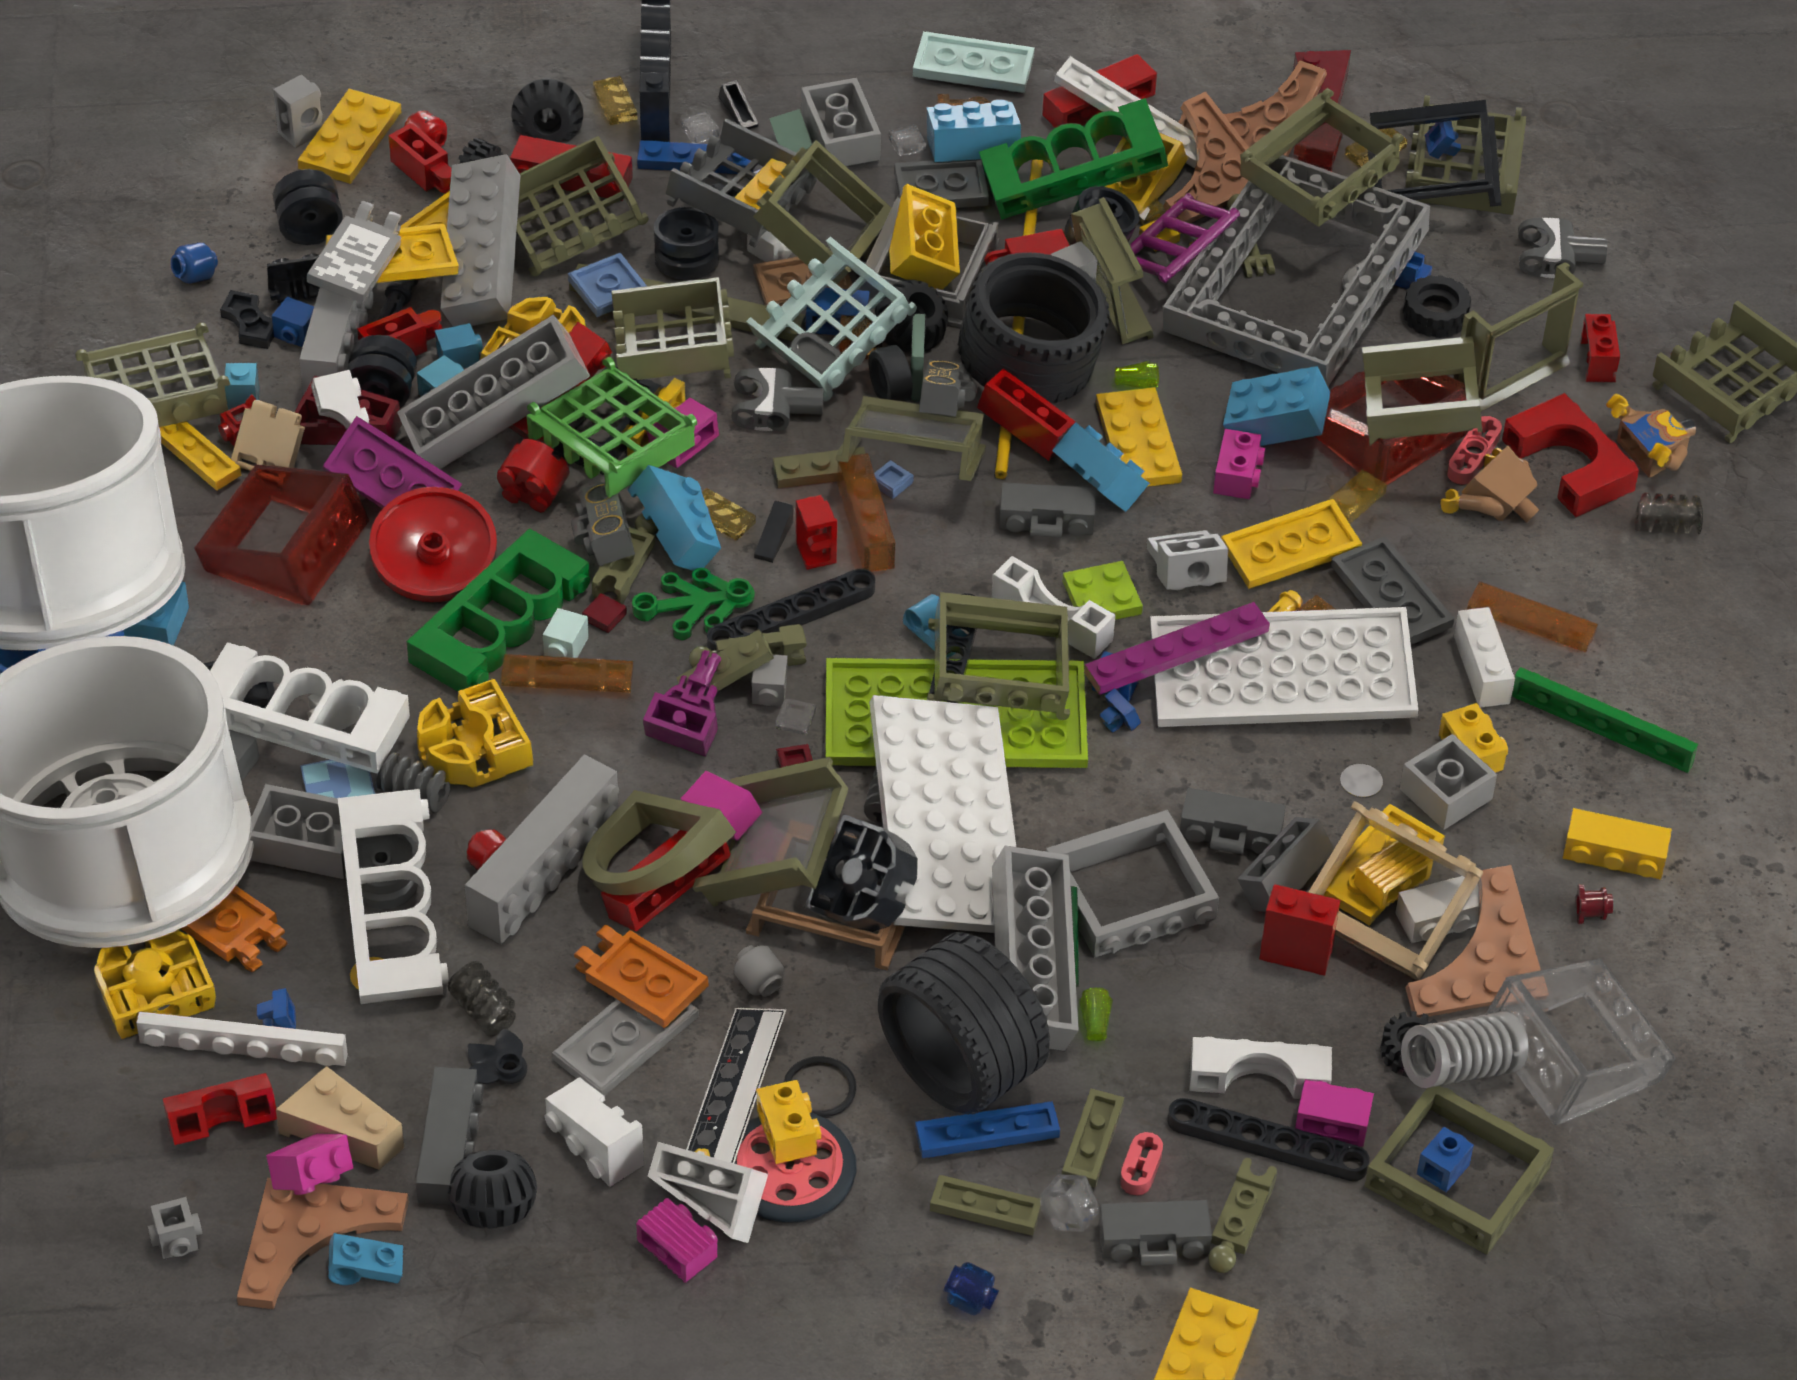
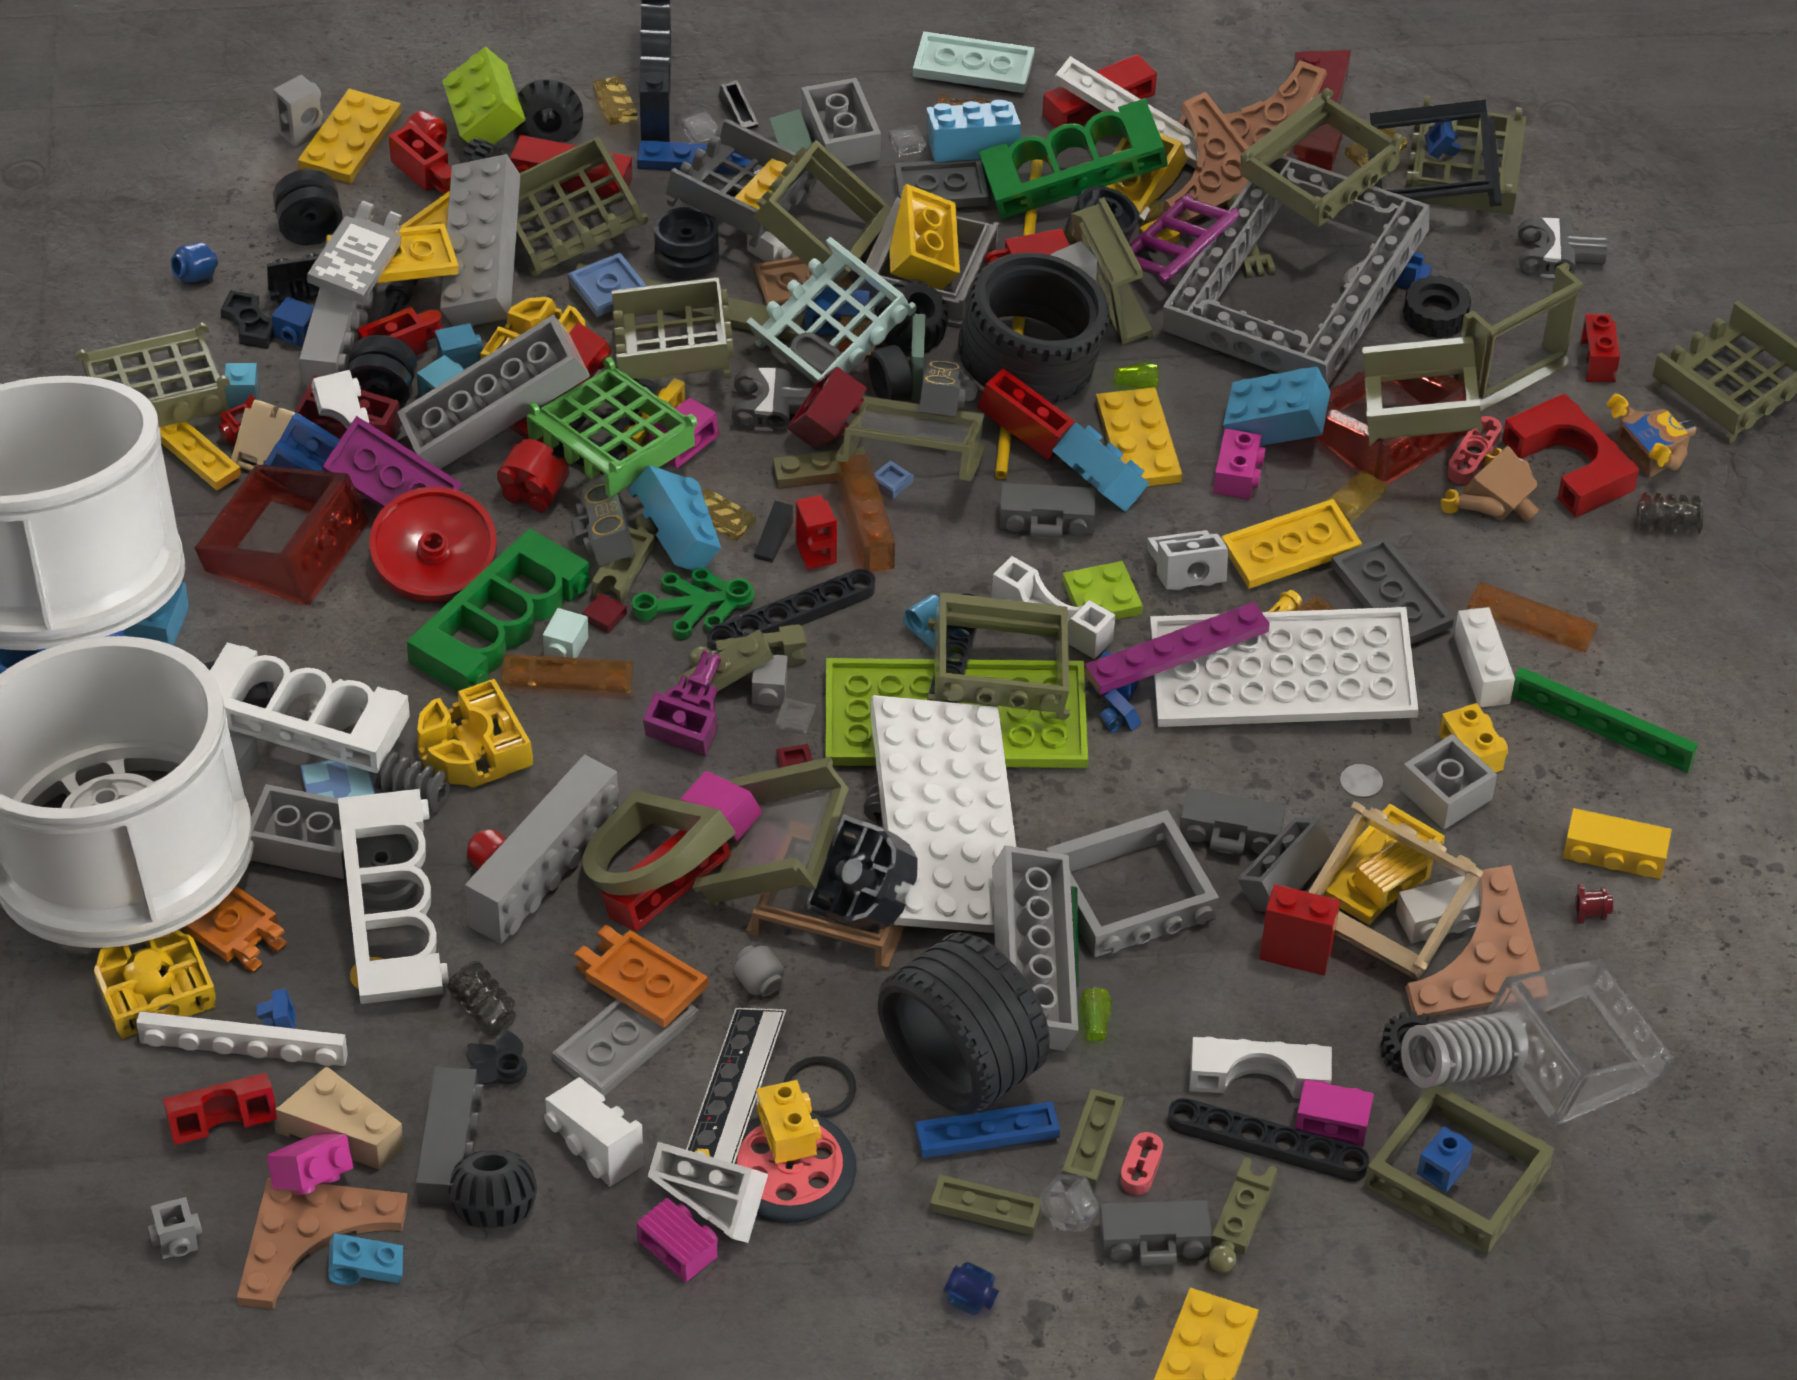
none -> blue slope [262,412,340,502]
none -> lime brick [442,47,526,144]
none -> dark red brick [786,366,866,450]

